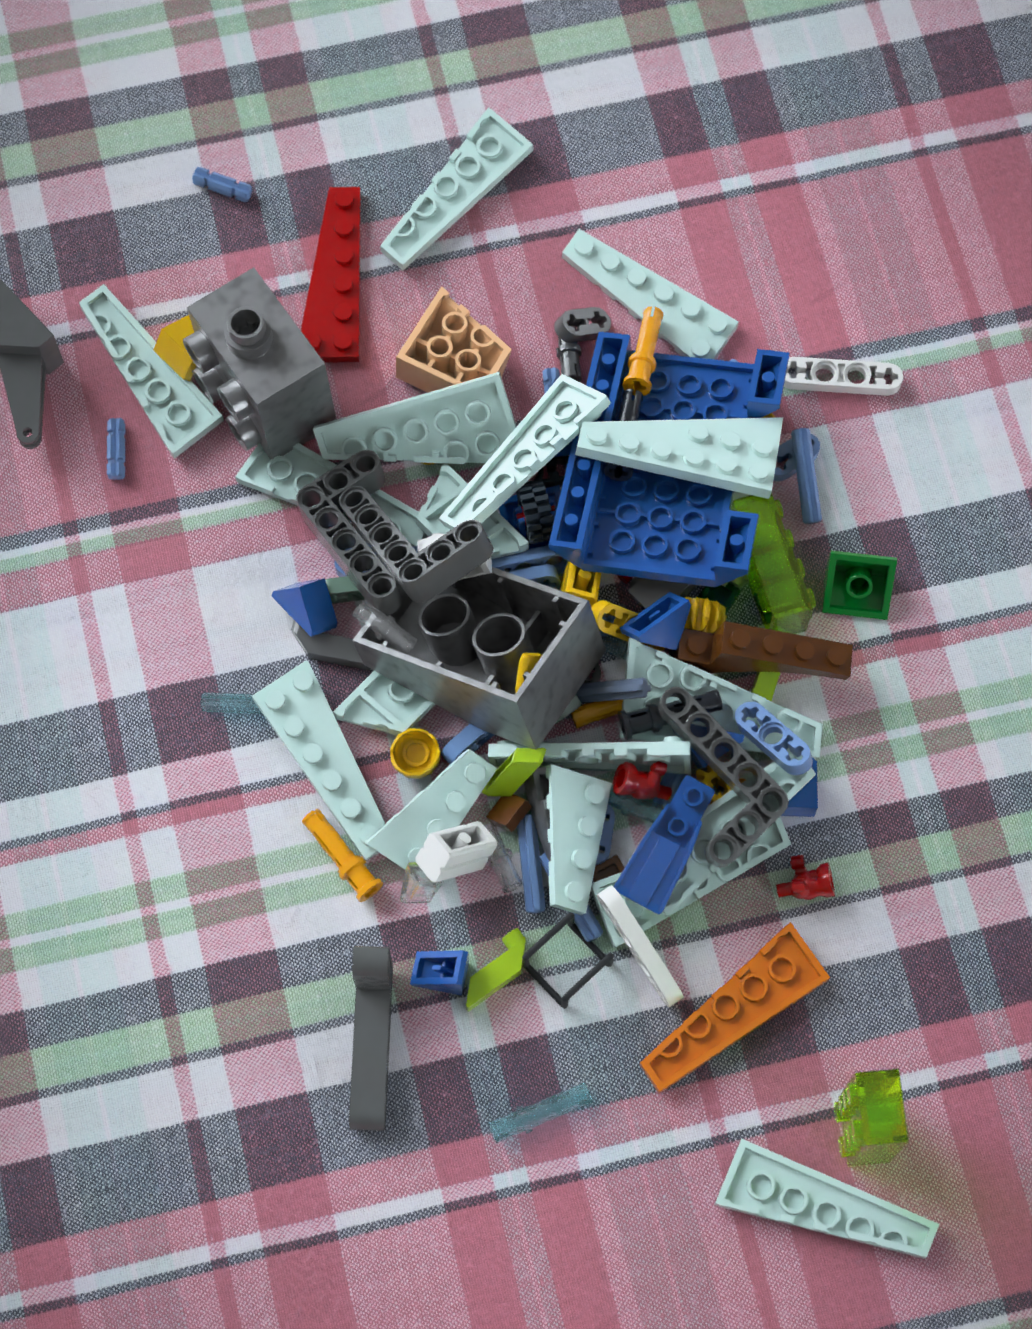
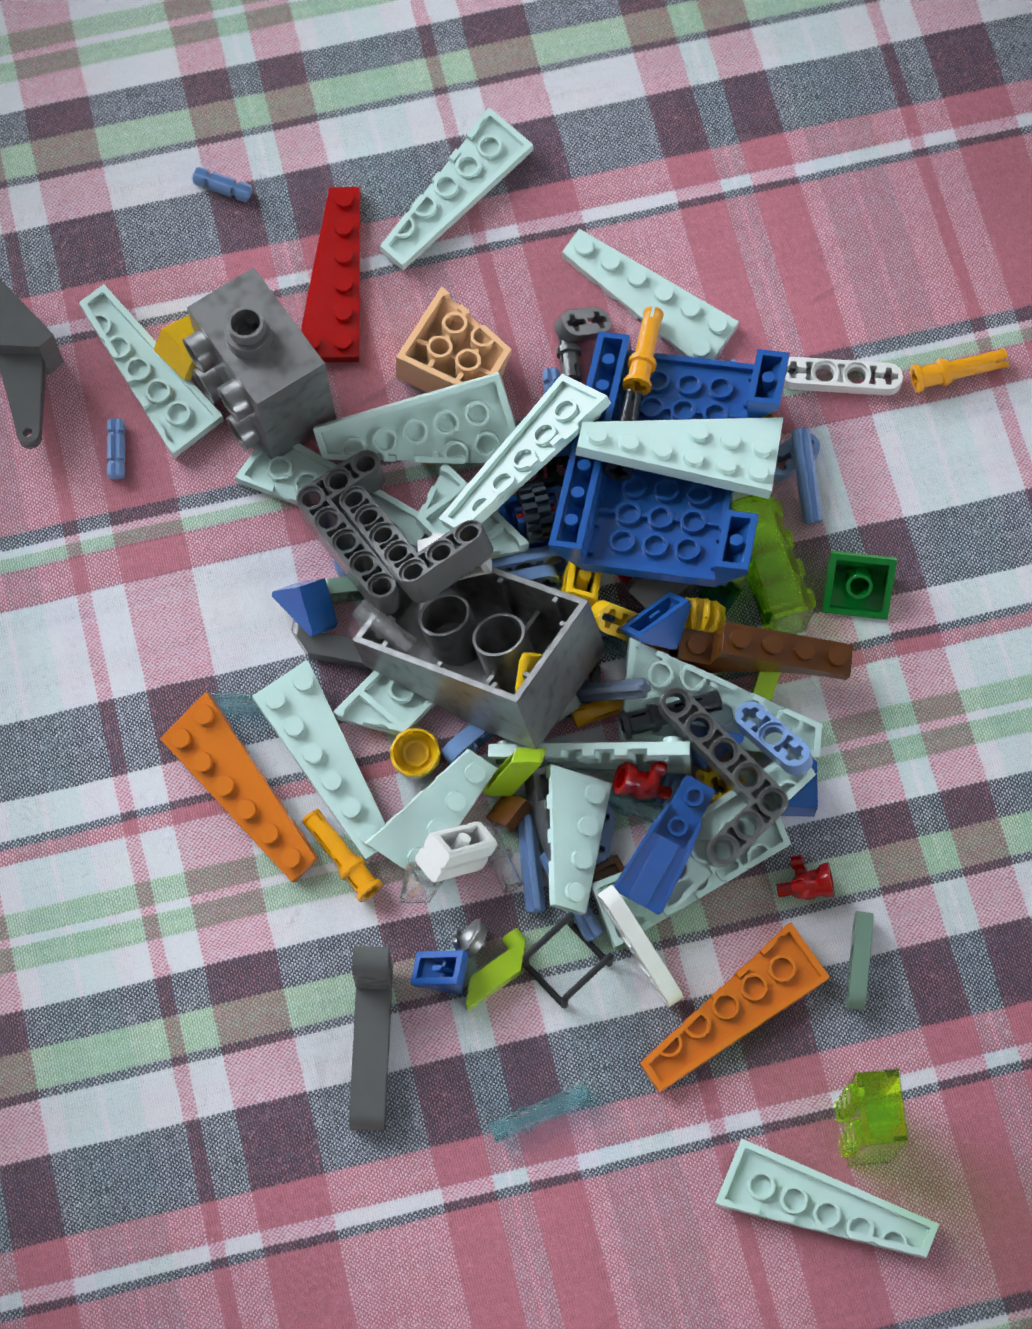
none -> orange wing [160,692,319,882]
none -> flat silver hat [453,919,488,958]
none -> sand green beam [845,911,874,1011]
none -> light orange pin [910,348,1009,393]

